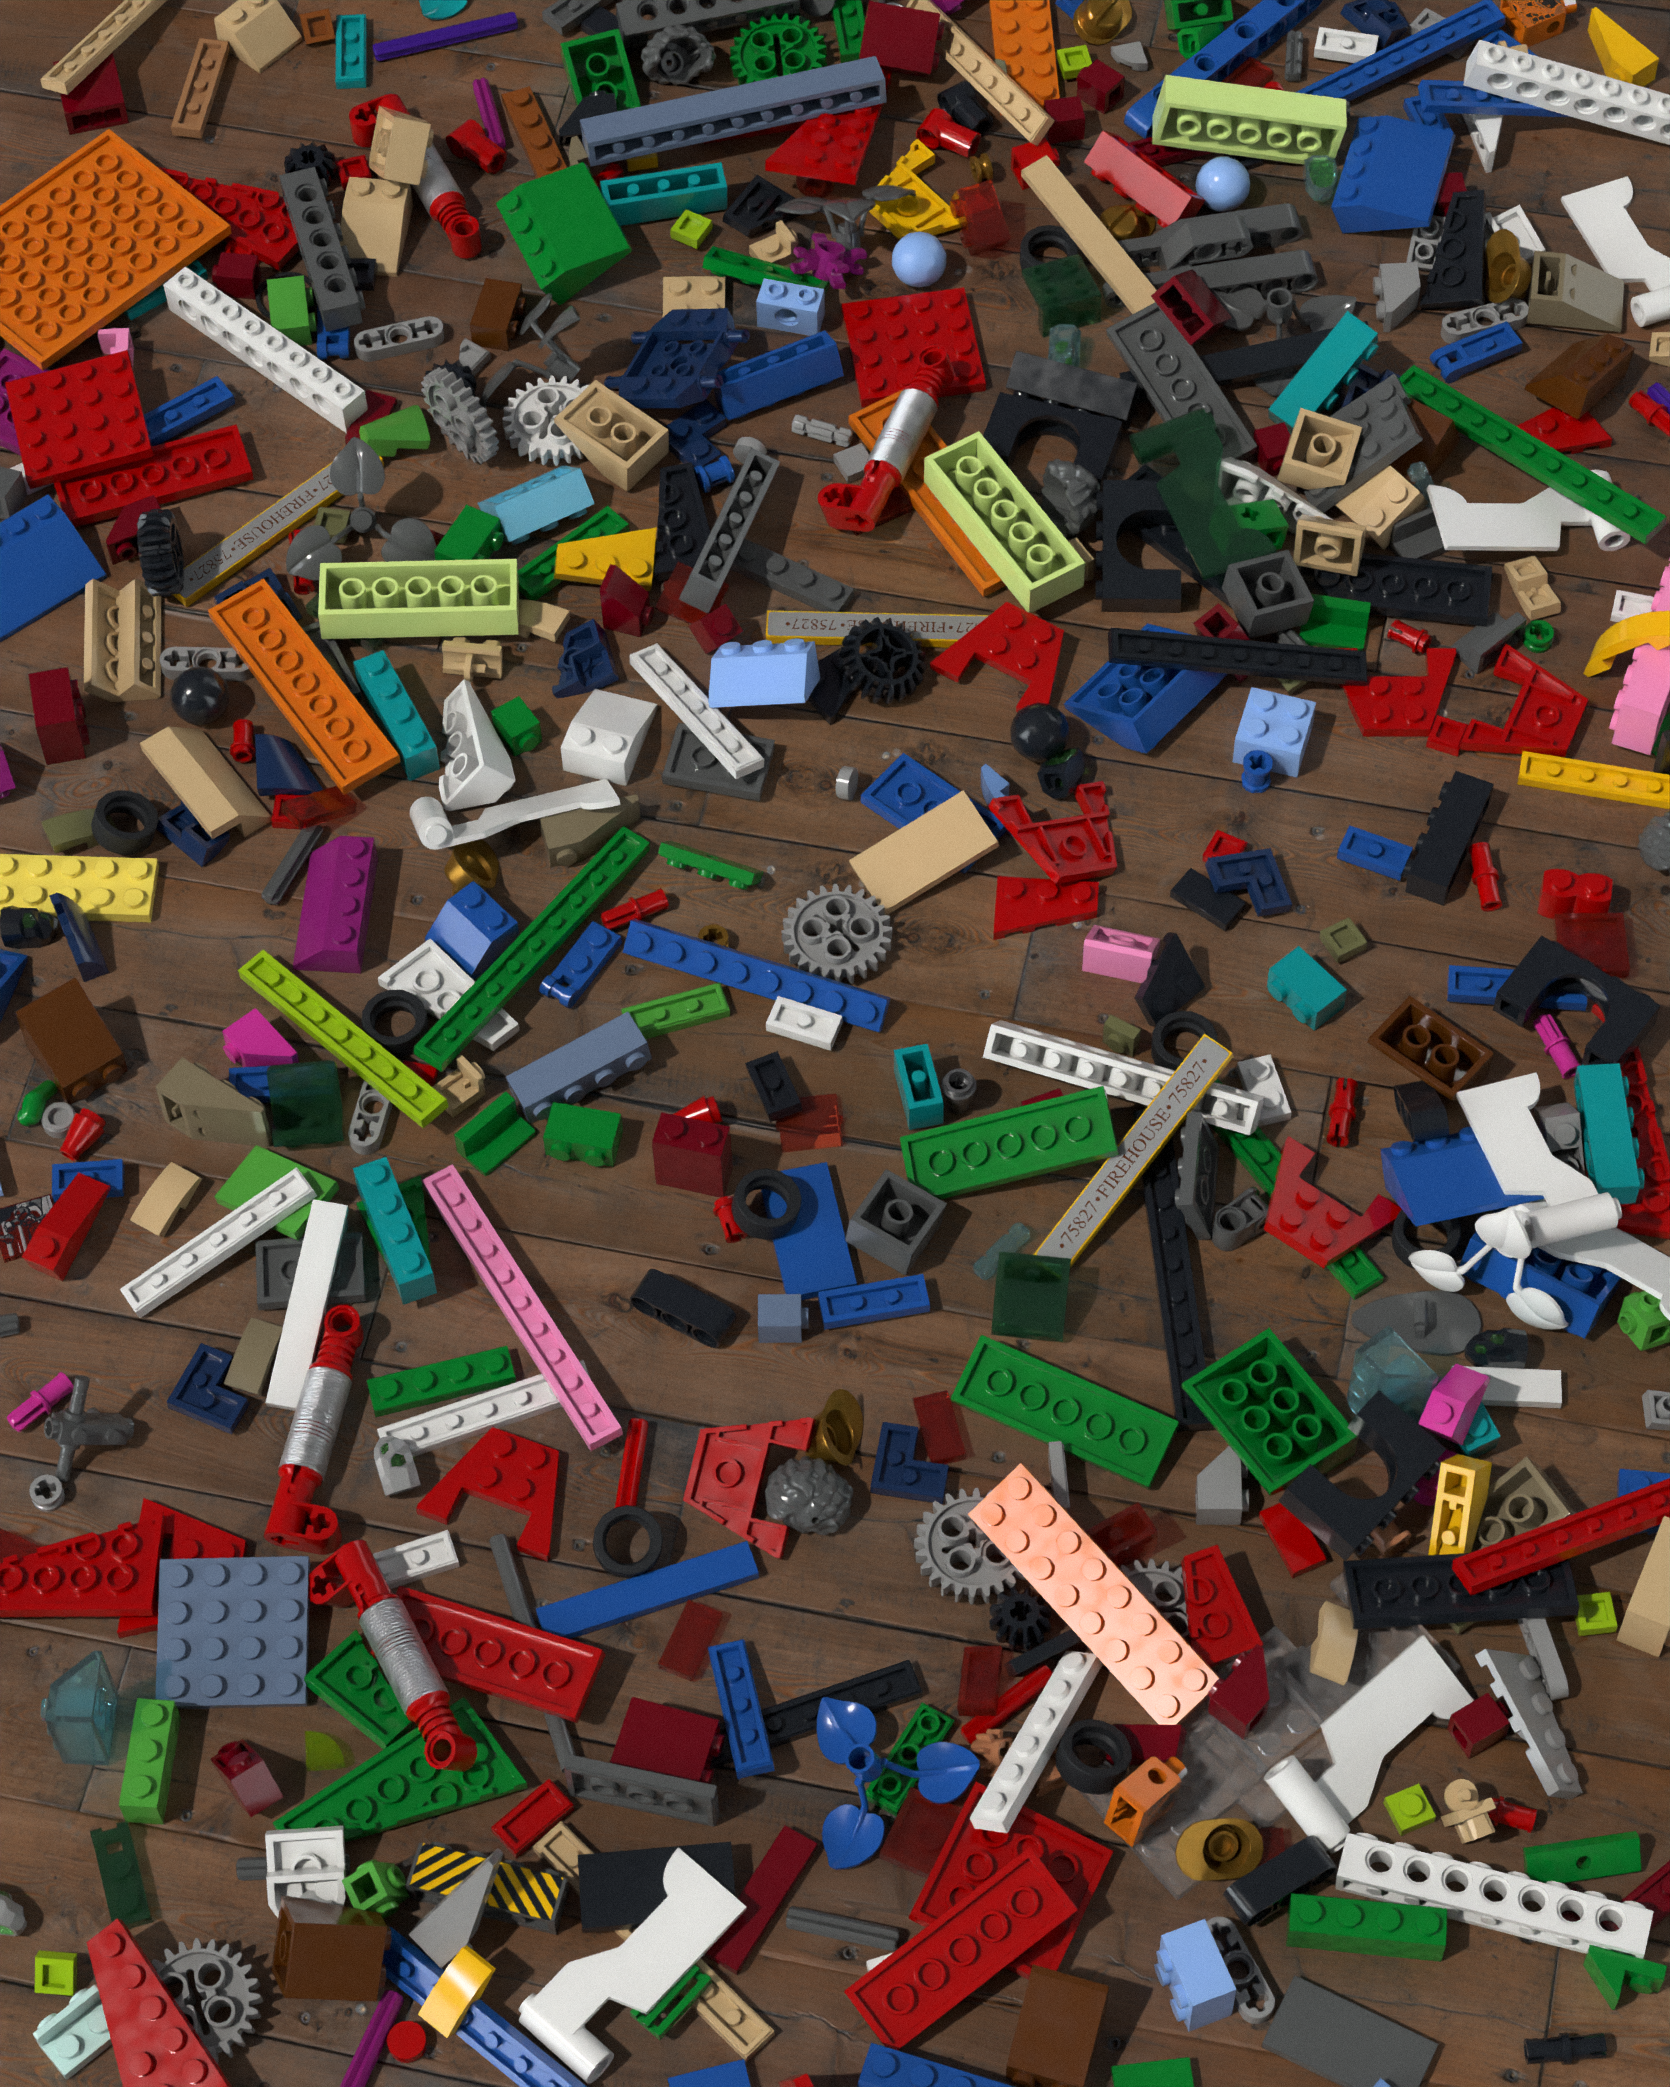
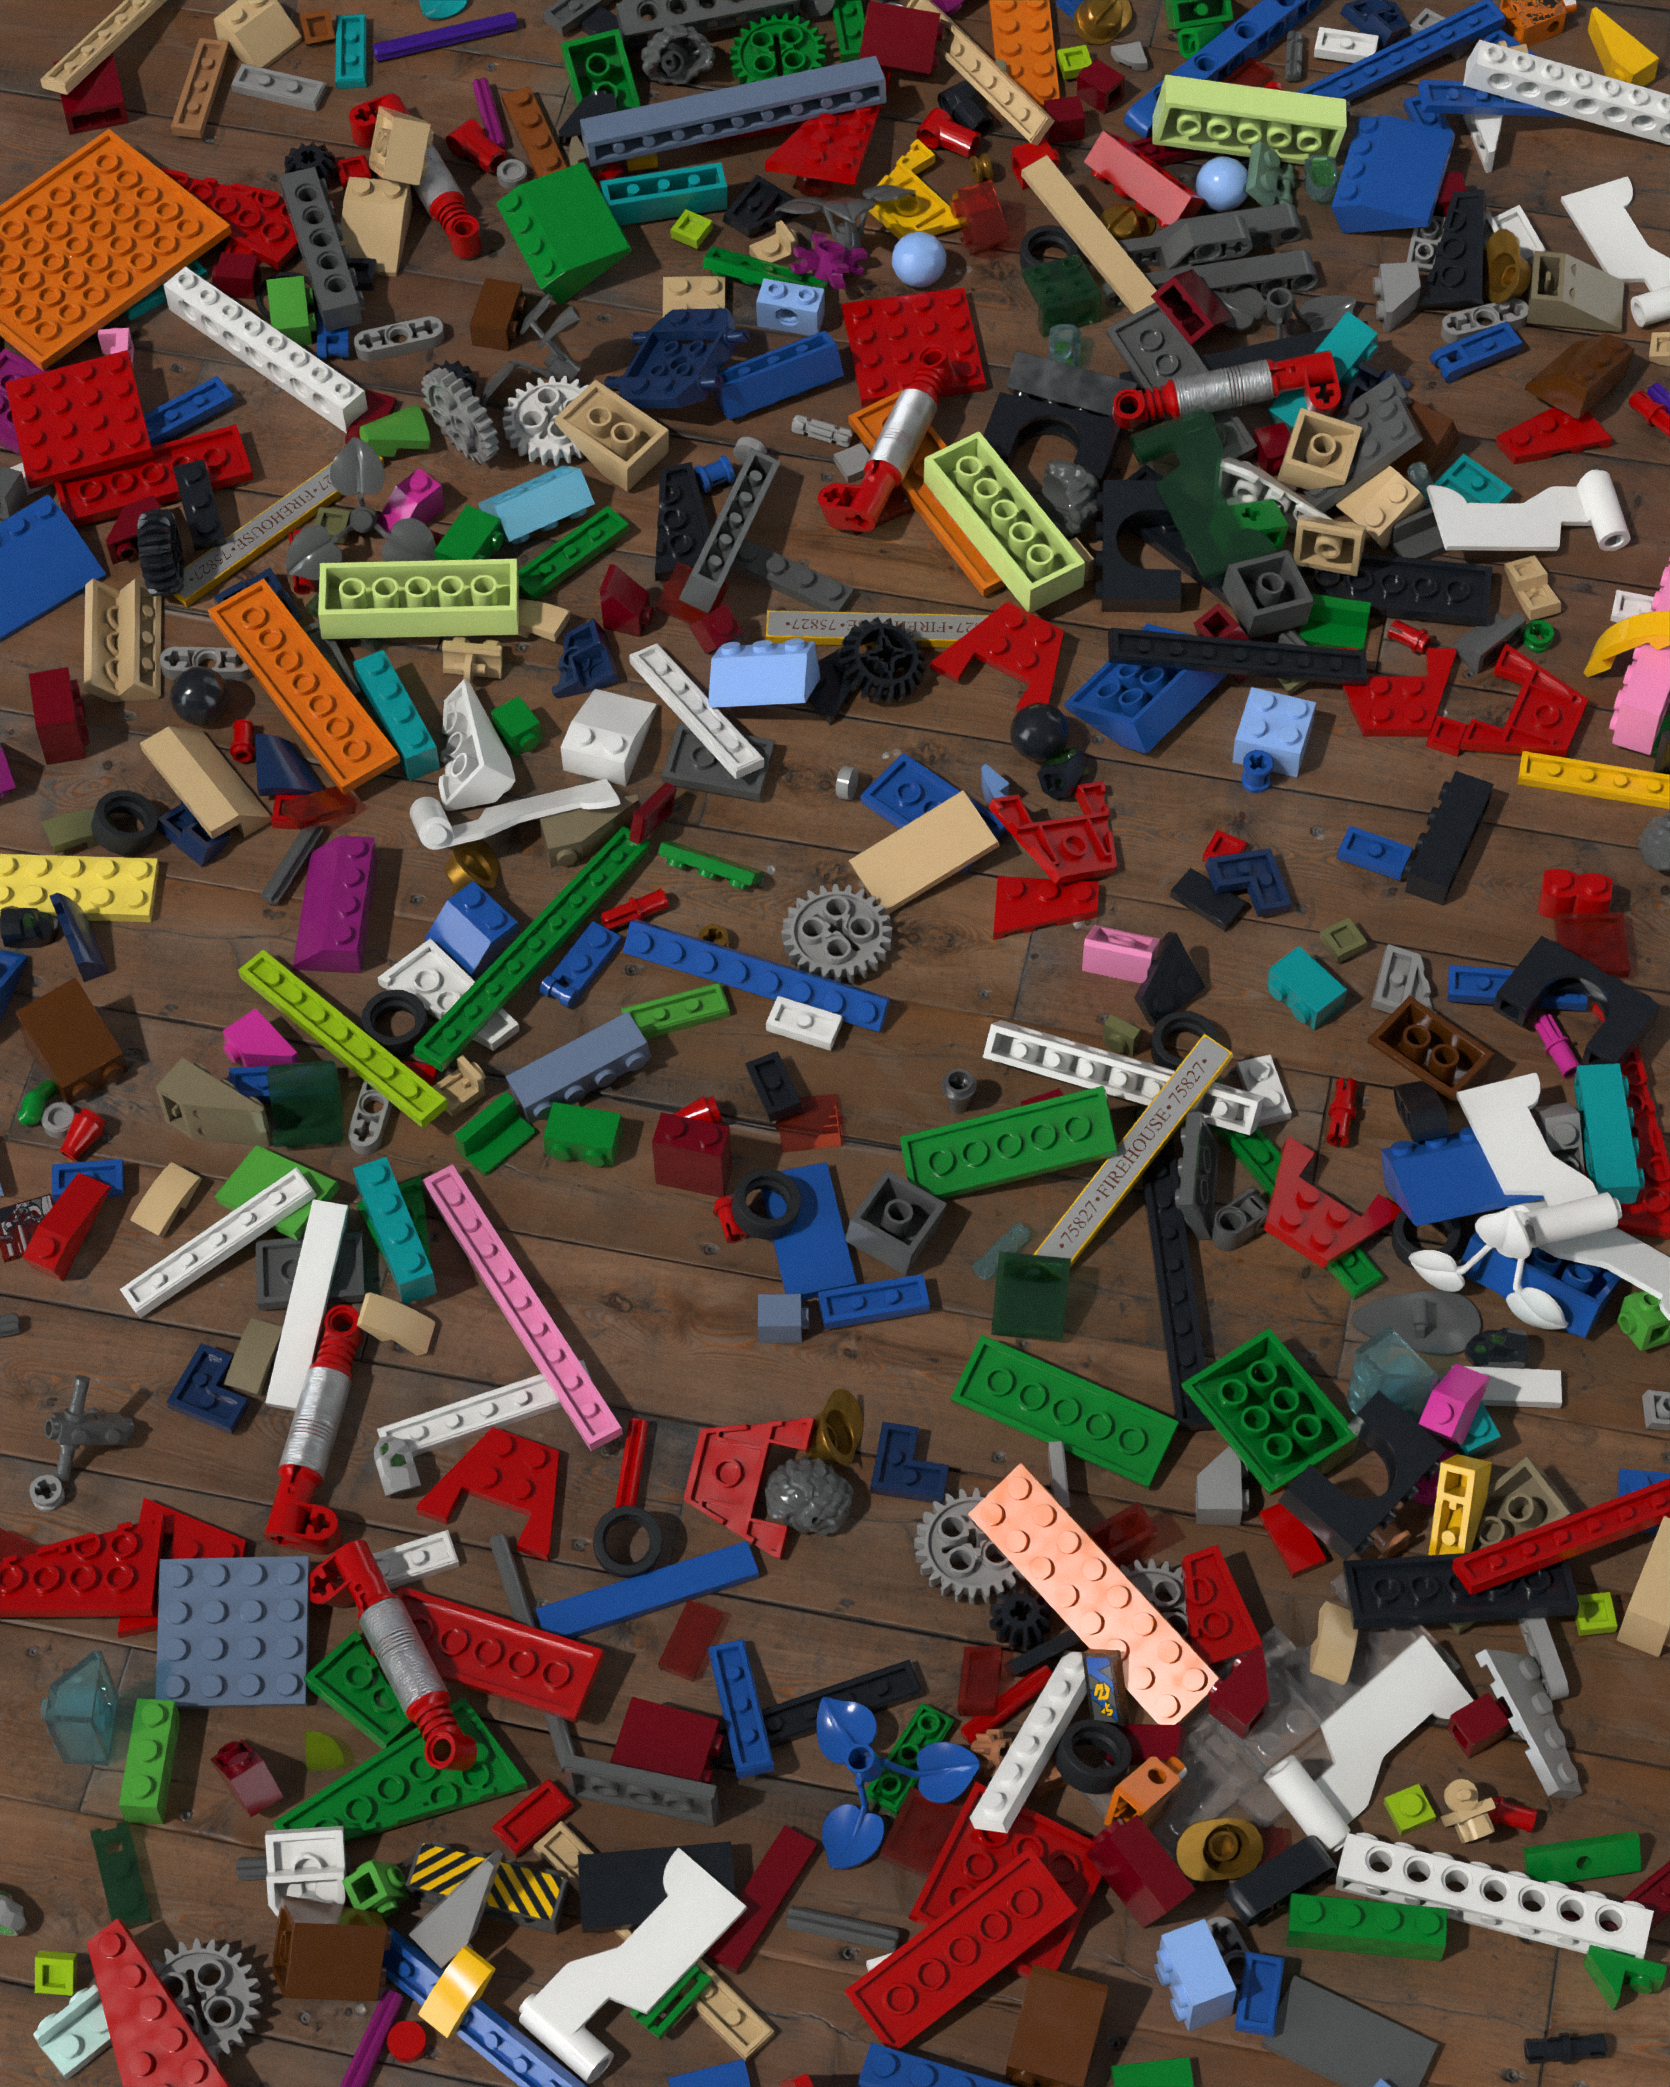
dark pink axle [7,1372,74,1432] -> none
green plate [367,1346,516,1418] -> none
light grey tile [459,338,491,376] -> none
yellow wing [554,527,657,591] -> none
black beam [630,1269,737,1348] -> none
dark blue plate [665,399,727,473] -> none
teal brick [894,1044,944,1130] -> none
clear red tile [913,1390,966,1464] -> none
green plate [1399,365,1667,545] -> none
red pin [1469,842,1502,912] -> none
none -> black plate [173,459,226,552]
none -> light grey tile [231,63,327,111]
none -> tan slope [357,1292,436,1356]
none -> dark pink slope [377,468,445,534]
none -> light grey tile [497,159,528,189]
none -> dark red tile [629,782,677,844]
none -> tile [1082,1649,1130,1727]
none -> dark red brick [1085,1815,1195,1929]
none -> piece [1112,350,1341,429]
none -> blue tile [1234,1951,1285,2037]
none -> sand green plate [1245,140,1296,207]
none -> light grey wing [1370,944,1437,1014]
none -> teal wing [1423,454,1513,505]

